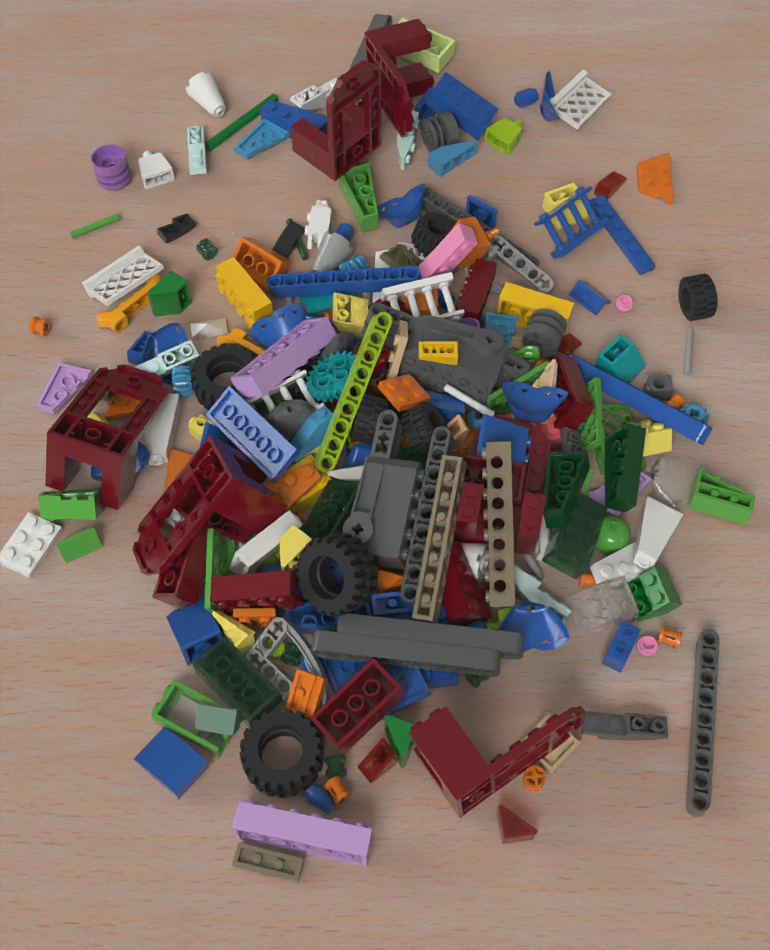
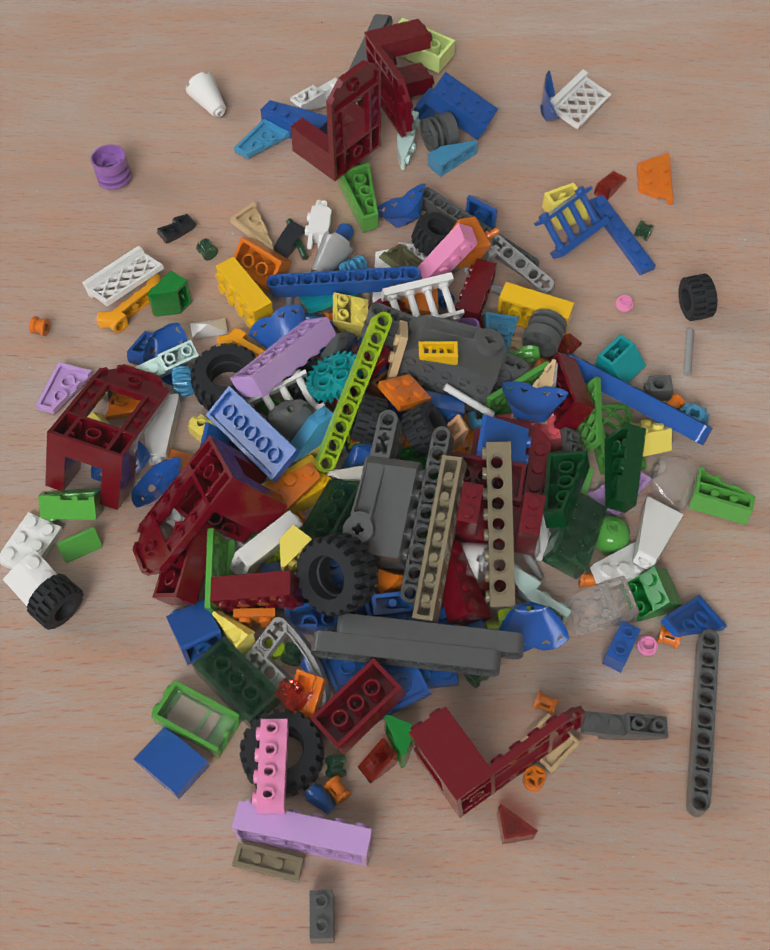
bright green bar [70,214,120,238] -> none
white torso [138,151,175,189] -> none
light aqua slope [187,126,207,175] -> none
sand green slope [195,703,240,735] -> none
green axle [205,93,279,150] -> none
lime torso [485,118,523,156] -> none
blue brick [514,88,539,108] -> none
blue panel [569,280,612,315] -> none
none -> white slope [3,549,57,606]
none -> black tyre [27,574,84,630]
none -> blue piece [131,458,181,508]
none -> tan wing [230,202,274,250]
none -> bright pink brick [252,719,289,814]
none -> clear red brick [274,678,314,712]
none -> dark grey brick [310,889,334,944]
none -> orange bush [532,690,559,715]
none -> clear green wheel [634,220,654,241]
none -> blue wing [660,595,727,637]

